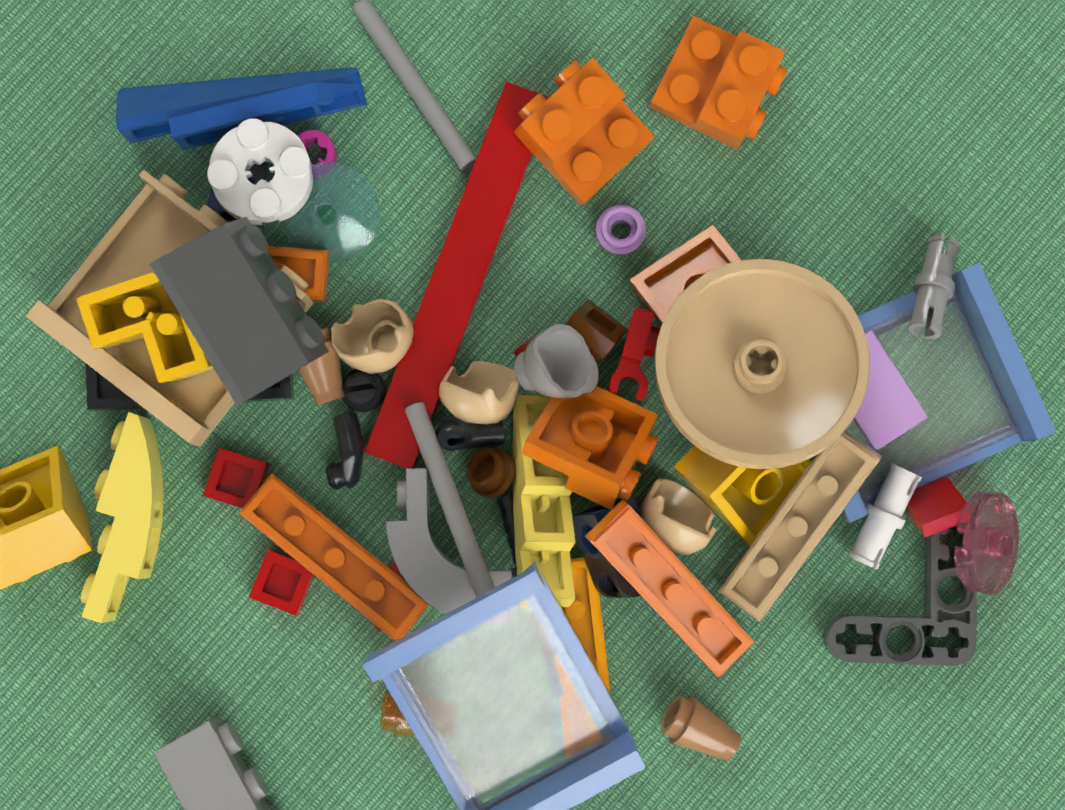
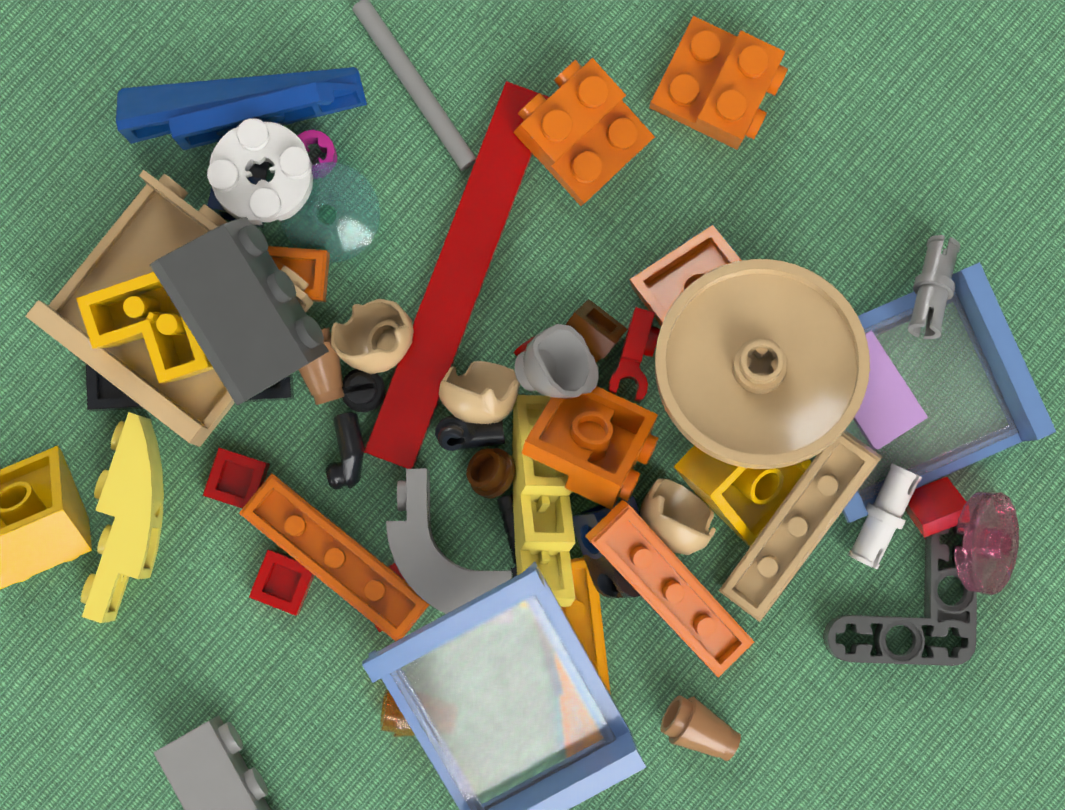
light grey bar [405,402,495,598] -> none
lavender plate [596,205,646,255] -> none

